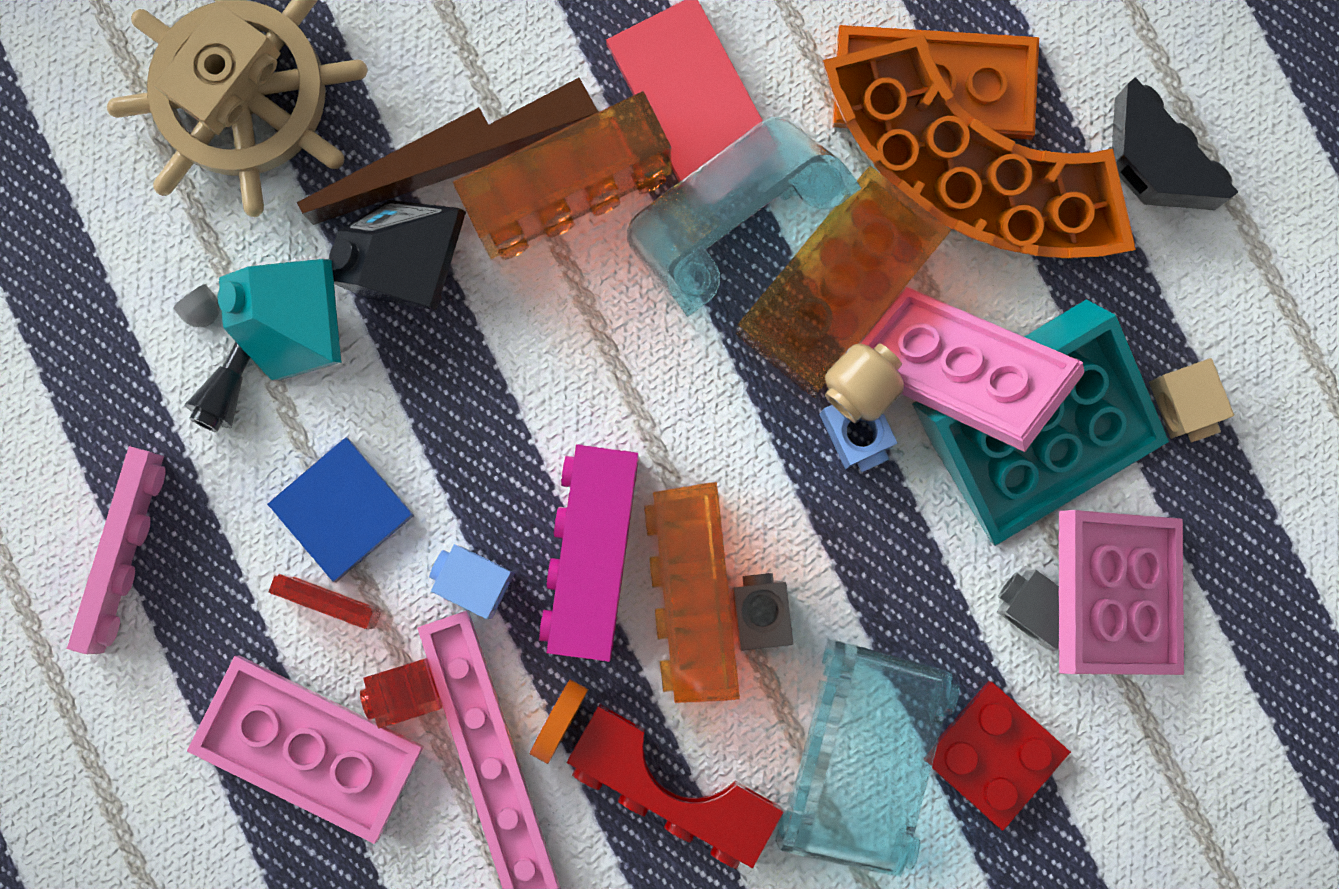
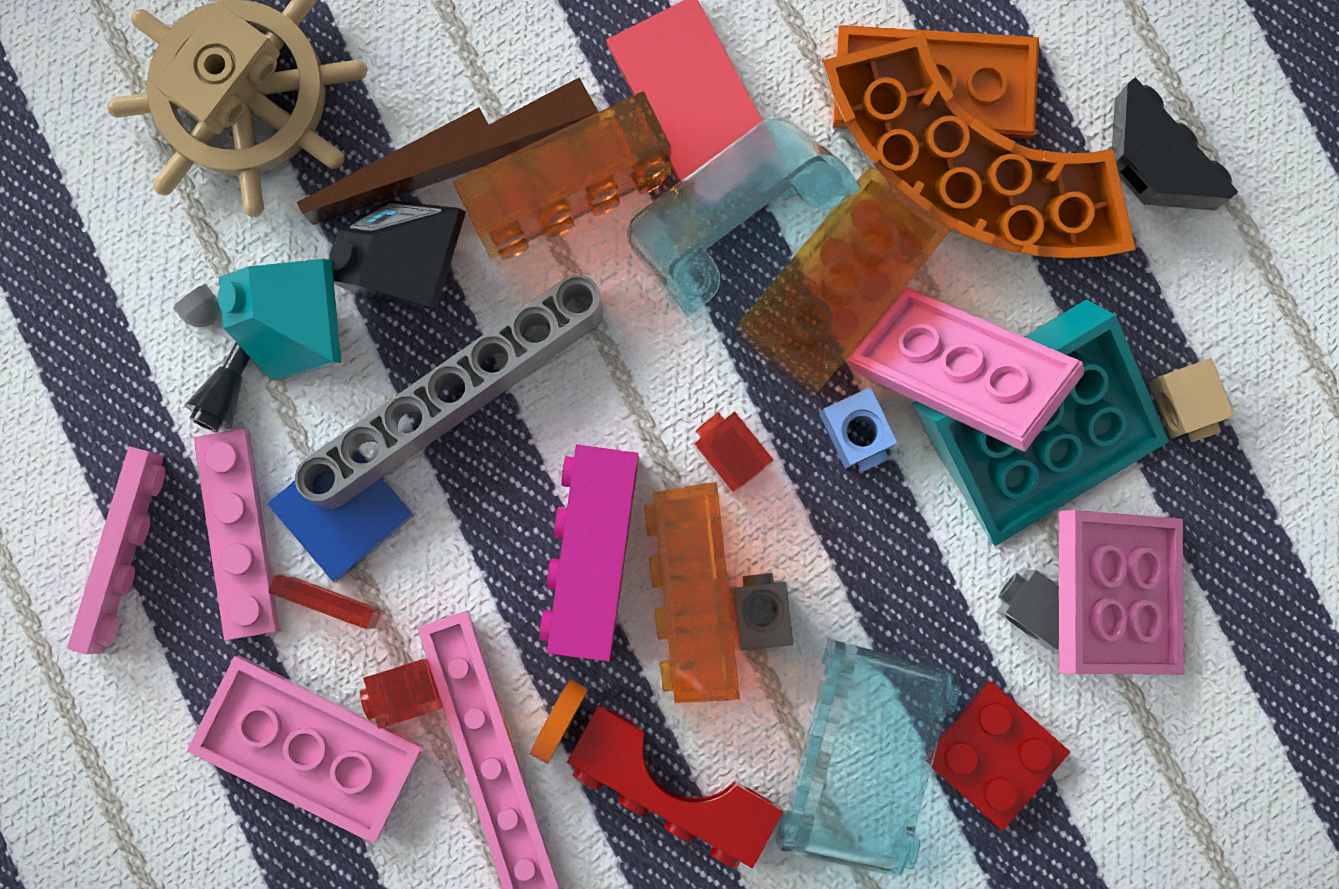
light blue brick [429,544,515,619] -> none
tan head [825,343,904,423] -> none
none -> bright pink plate [194,428,280,641]
none -> light grey beam [295,275,603,510]
none -> clear red brick [693,411,774,495]

